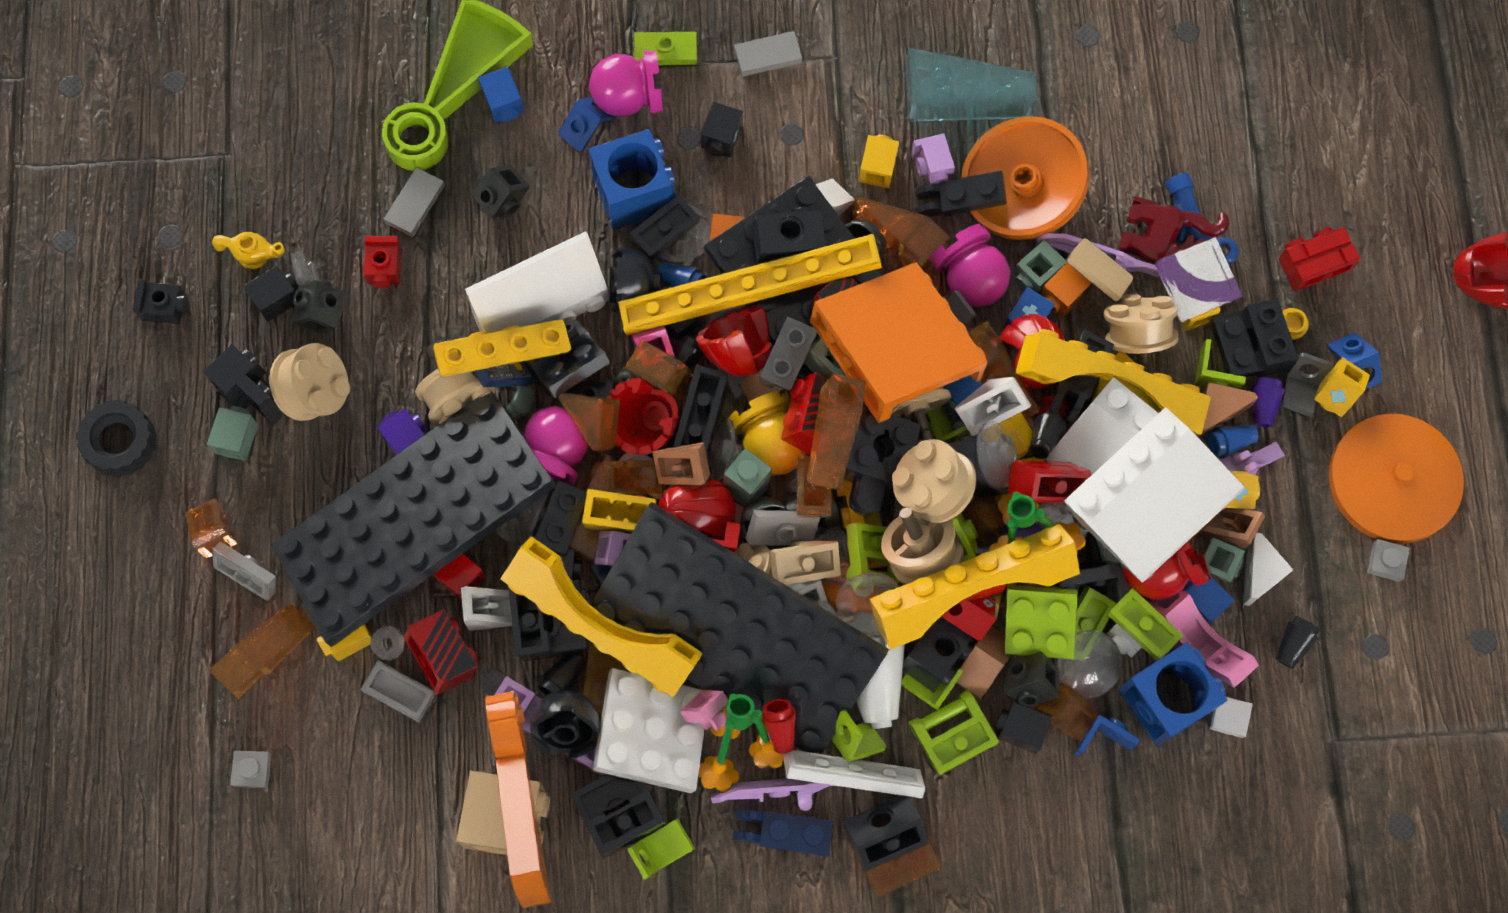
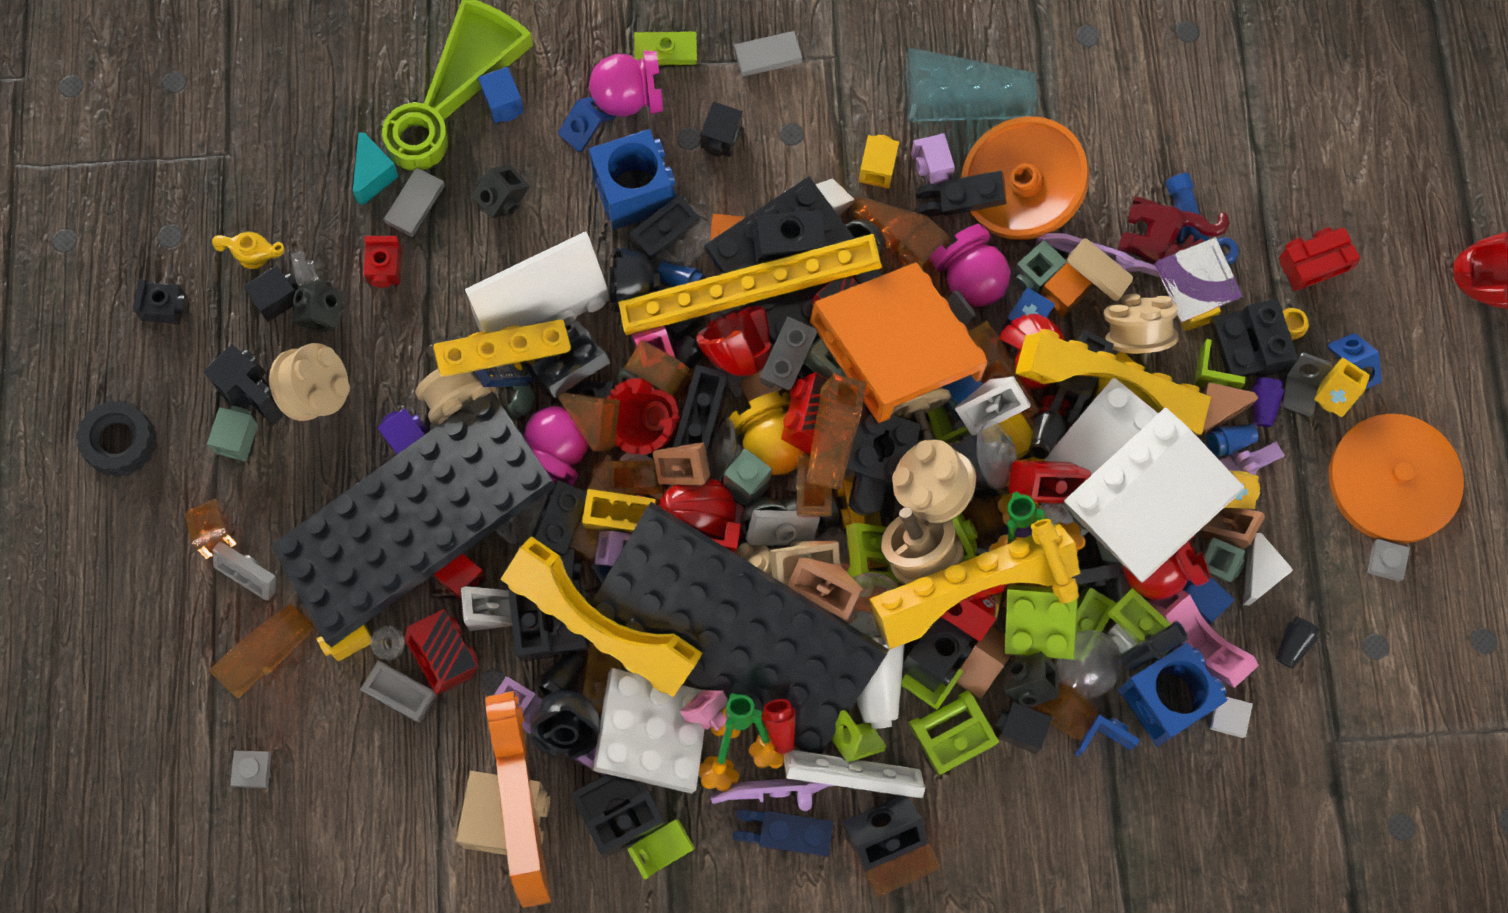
none -> teal slope [353,133,399,205]
none -> nougat slope [787,557,863,620]
none -> yellow bar [1031,519,1079,603]
none -> black axle [1120,621,1188,671]

